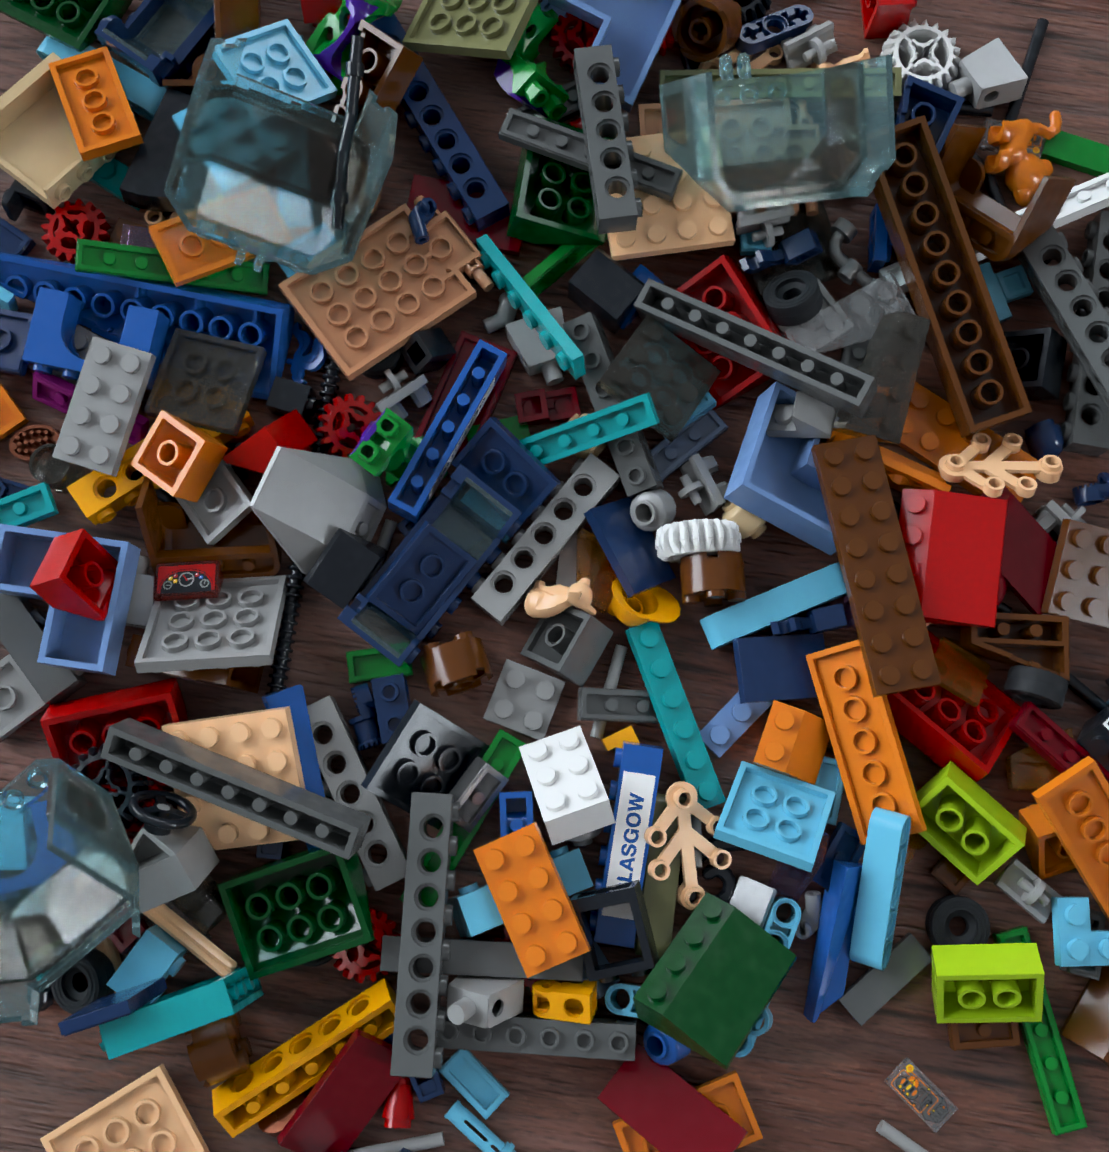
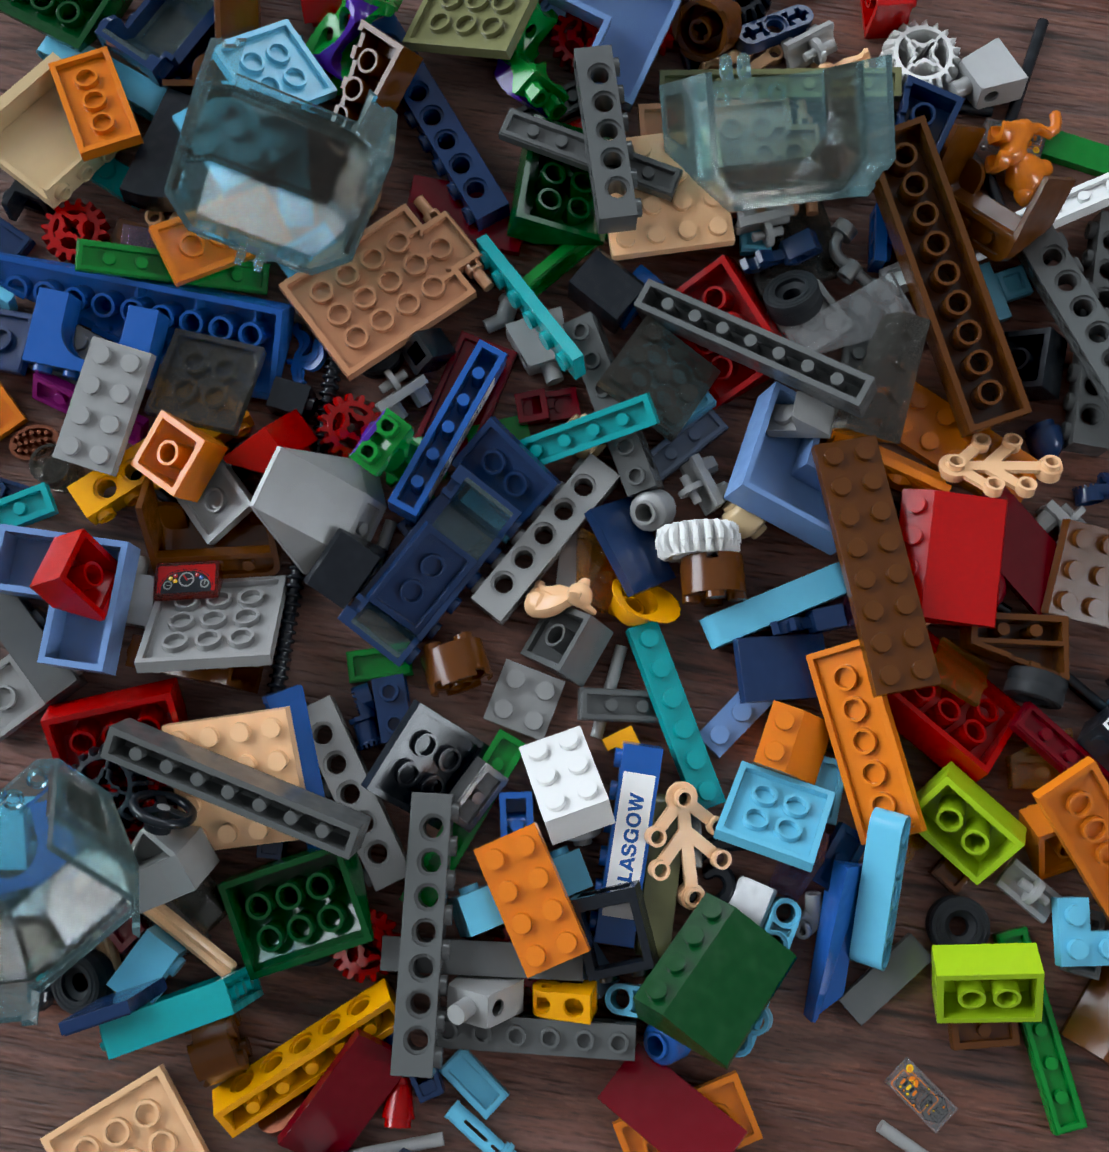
black bar [330,35,365,230] -> none
dark blue arm [408,197,437,244] -> none

